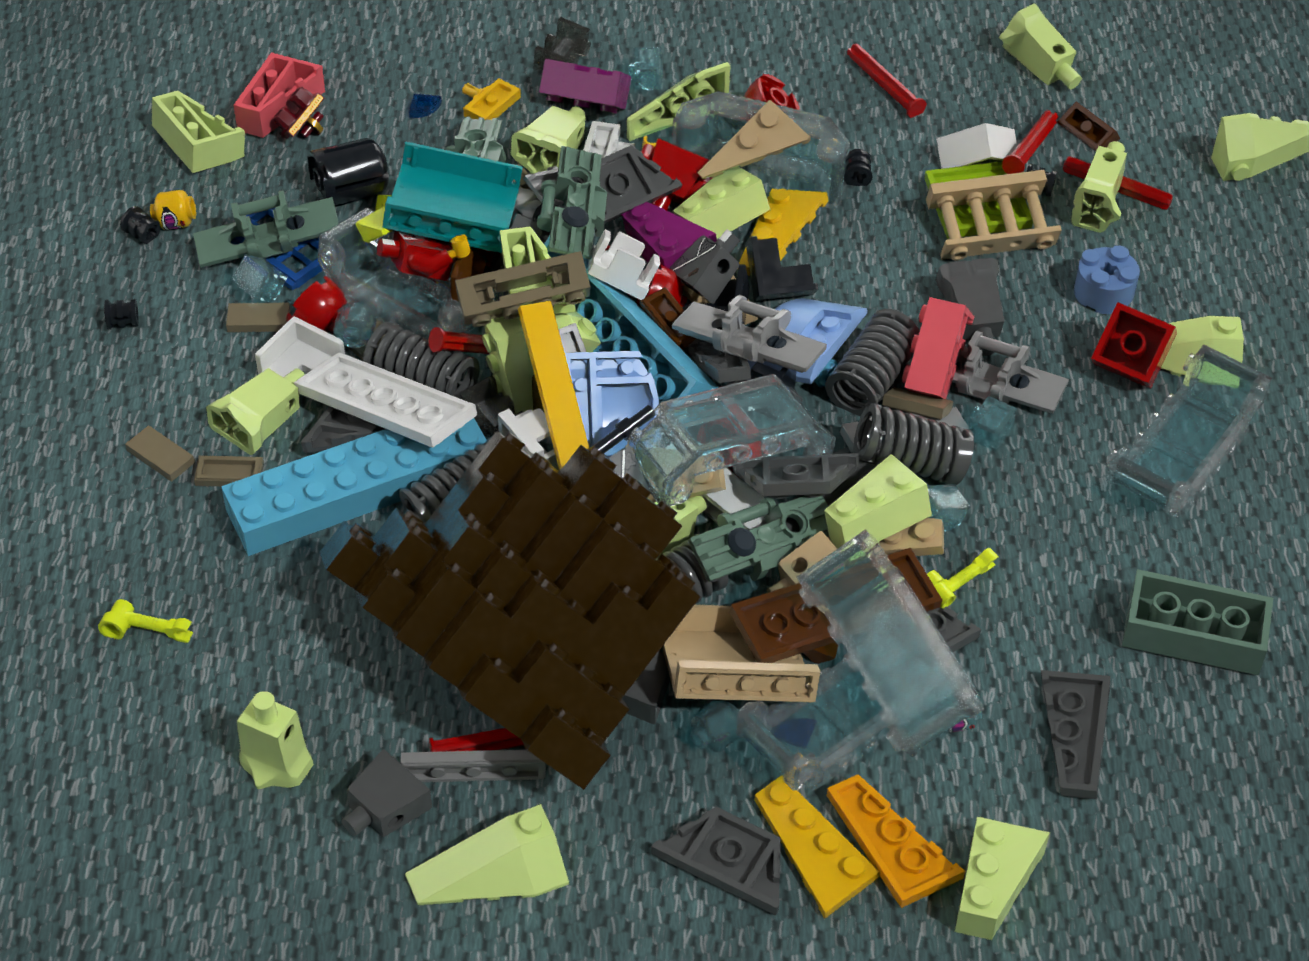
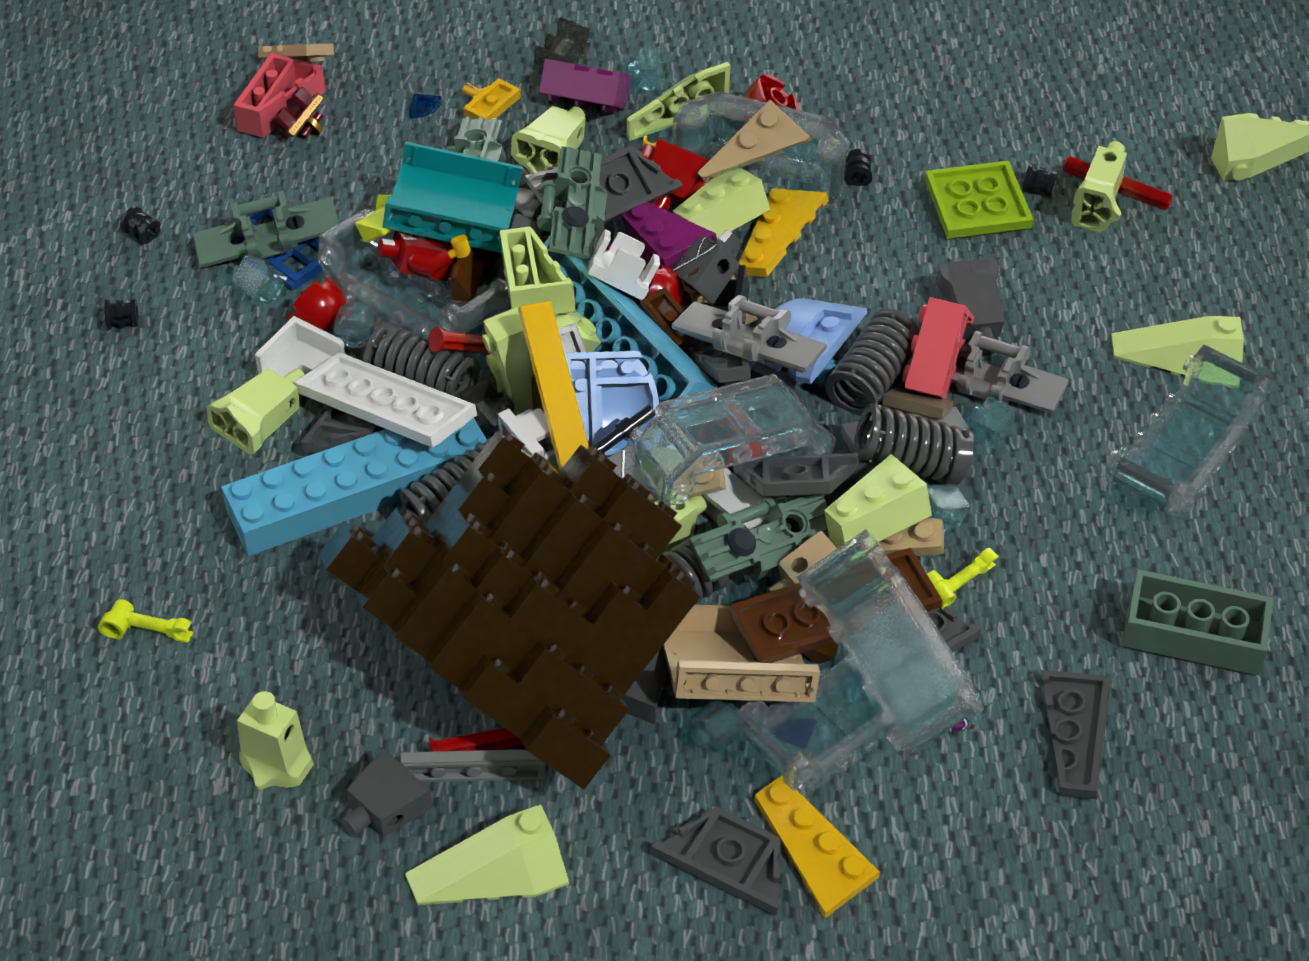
dark tan tile [125,425,195,482] -> none
yellow head [150,190,196,230] -> none
yellowish green wedge [152,91,245,173] -> none
dark tan tile [194,456,264,486] -> none
dark tan tile [226,303,291,332] -> none
black cylinder [307,138,389,205] -> none
dark tan brick [455,251,591,327] -> none
white plate [583,121,635,158] -> none
black panel [746,236,819,302] -> none
light orange wing [826,774,965,908] -> none
red axle [847,44,927,118] -> none
tan fence [926,170,1062,260] -> none
white panel [937,123,1017,169] -> none
yellowish green wedge [955,817,1050,940] -> none
yellowish green piece [999,4,1082,89] -> none
red axle [1002,110,1058,174] -> none
reddish brown slope [1057,101,1120,151] -> none
medium blue brick [1074,246,1140,314] -> none
red brick [1091,302,1177,389] -> none
none -> tan wing [258,43,334,62]

